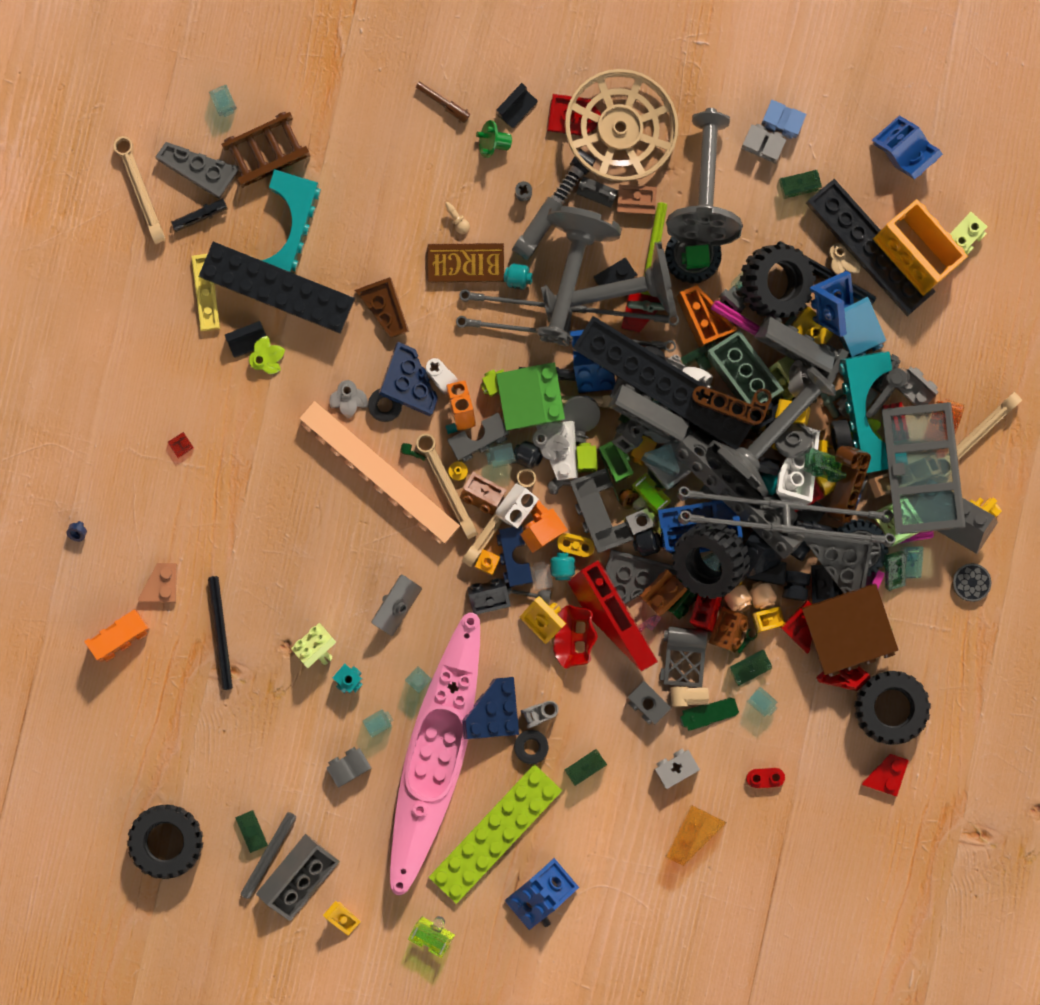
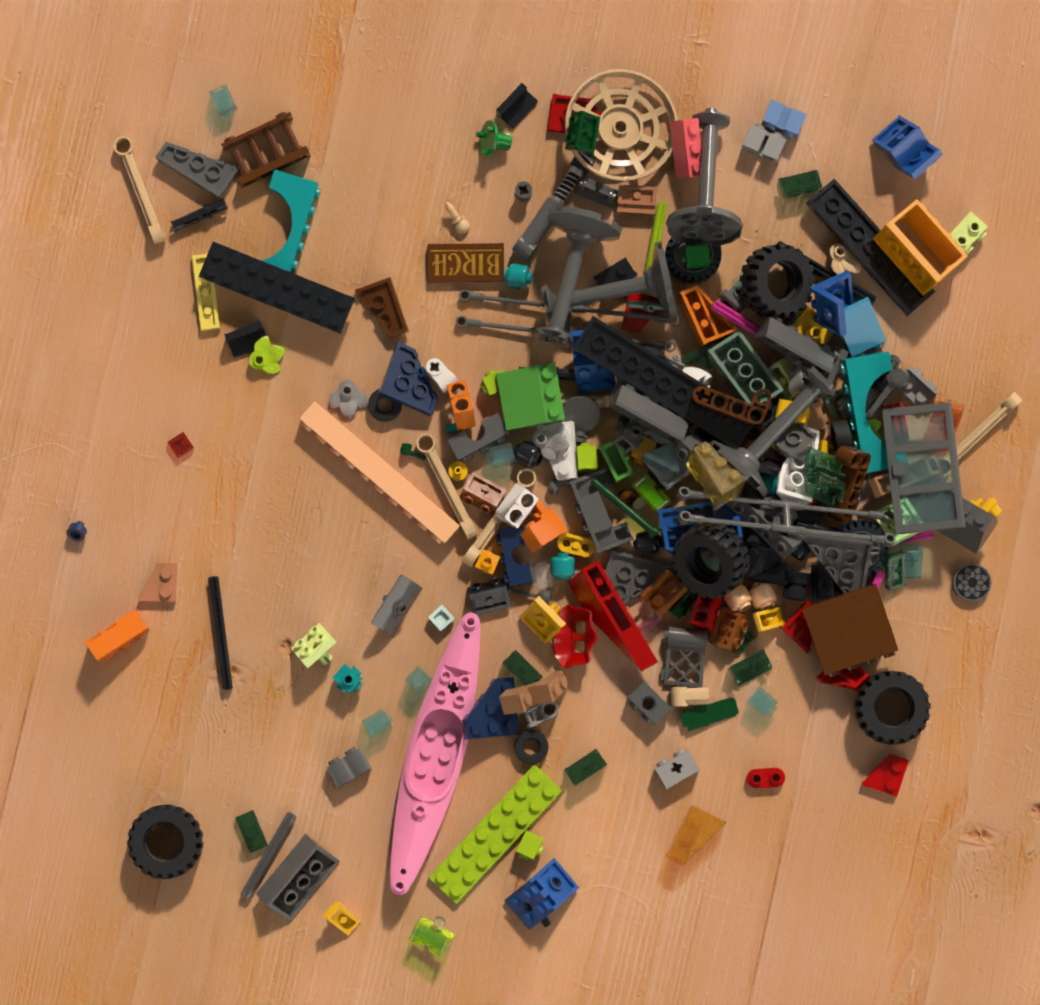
reddish brown pin [416,81,470,123] -> none
light grey brick [625,508,656,536] -> none
none -> light aqua plate [428,605,455,631]
none -> medium nougat arch [499,670,568,715]
none -> clear green hinge [502,650,543,686]
none -> lime brick [516,830,544,861]
none -> dark green bracket [565,111,601,155]
none -> dark green bar [591,478,661,540]
none -> coral brick [669,118,702,178]
none -> clear yellow wedge [686,441,747,510]
none -> clear green hinge [804,471,847,507]

